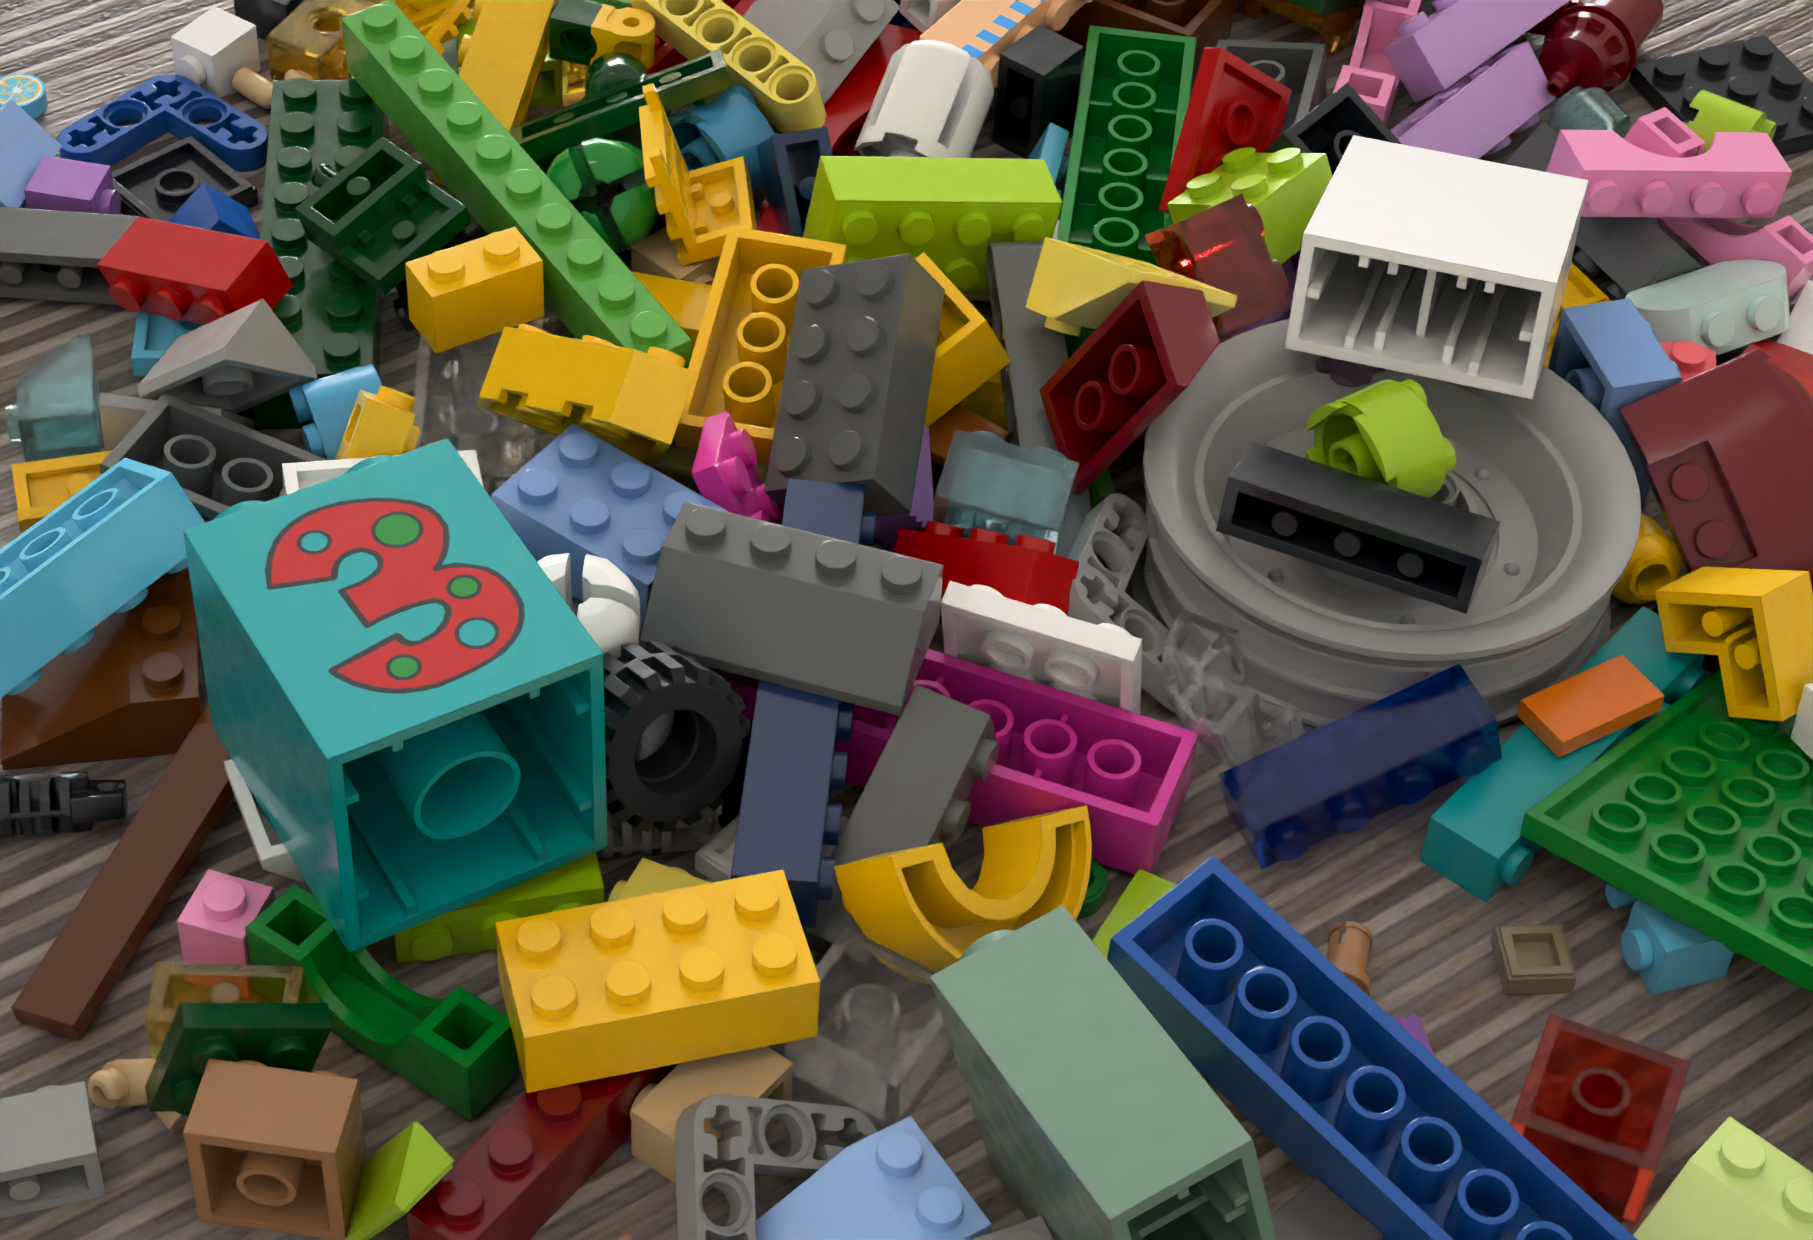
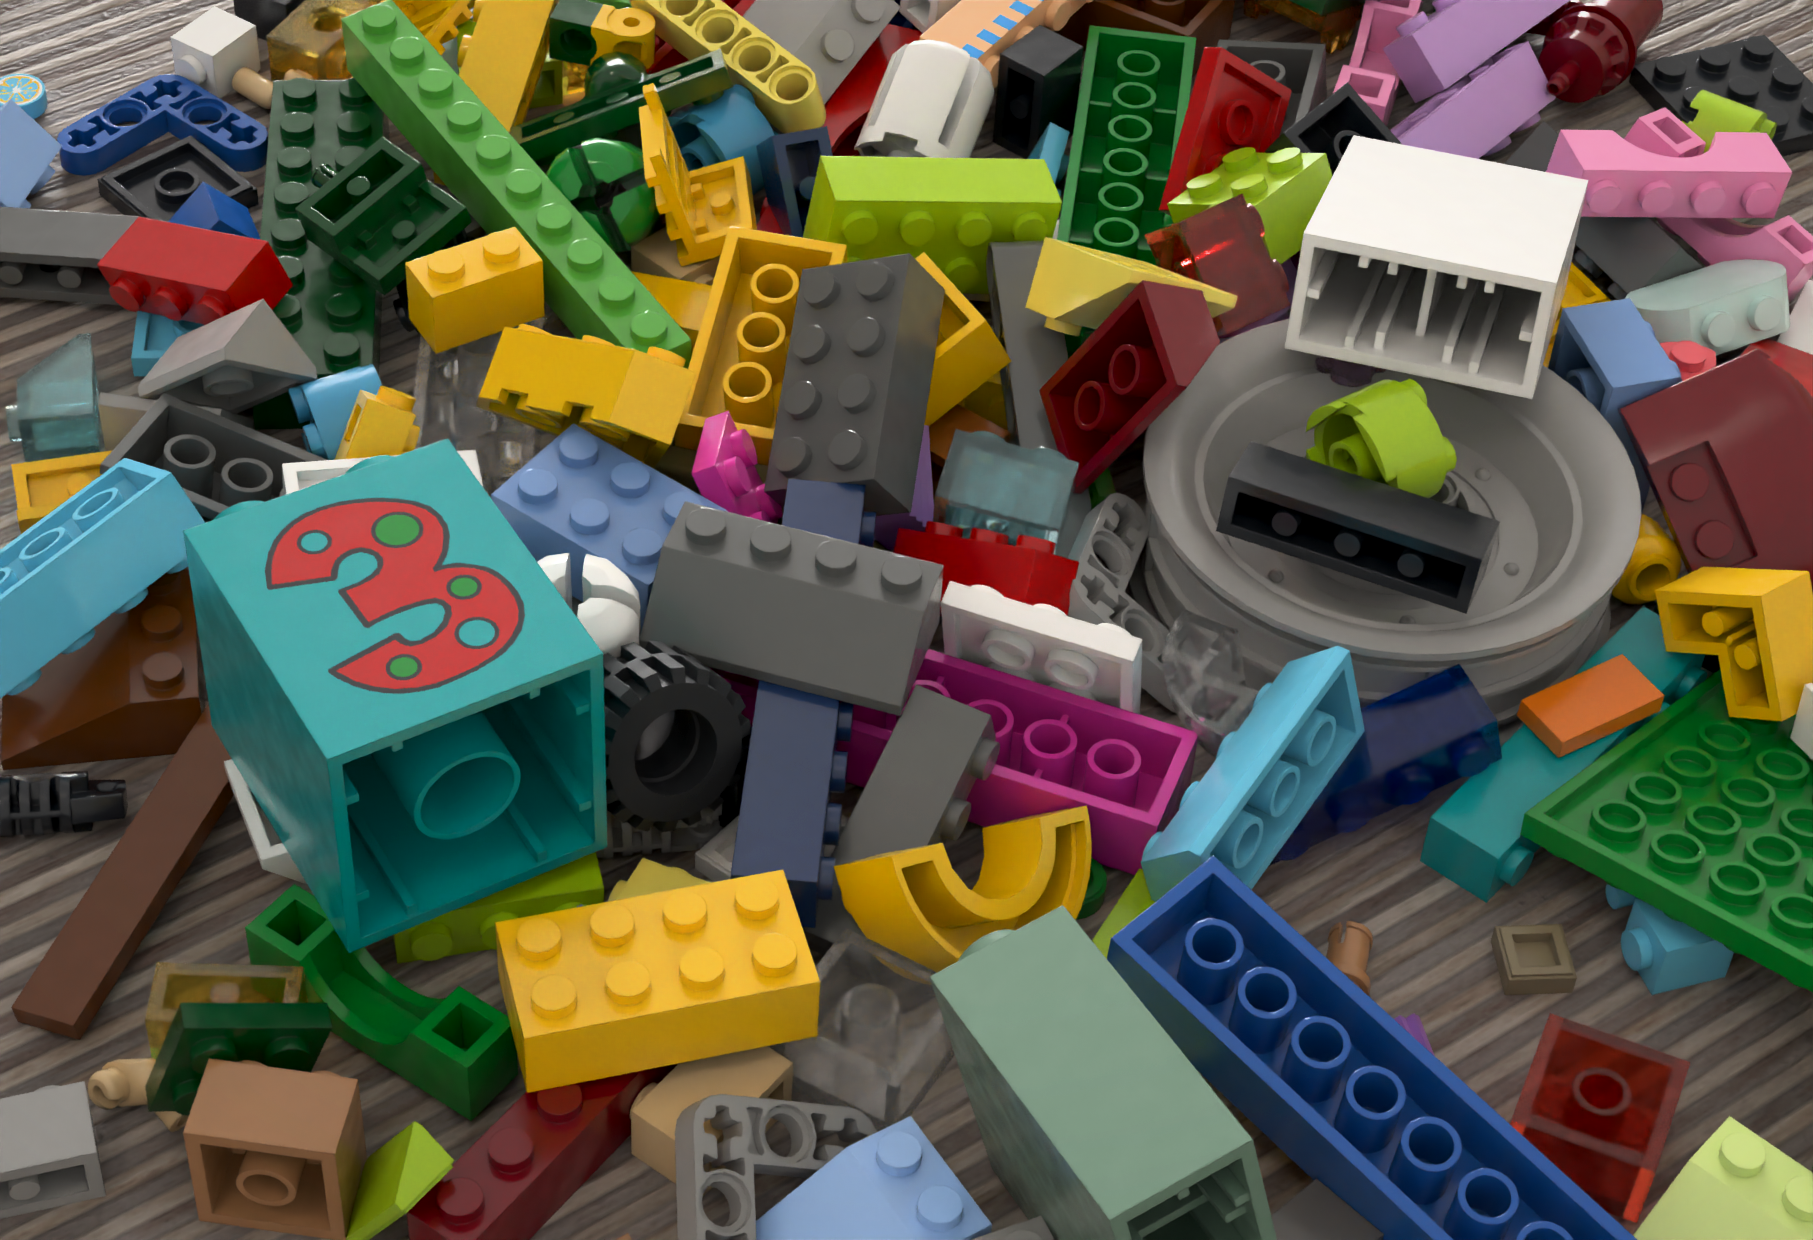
medium lavender brick [24,156,121,215] -> none
bright pink brick [177,869,275,993] -> none
clear light blue head [1549,86,1630,139] -> none
none -> medium azure slope [1141,646,1365,902]

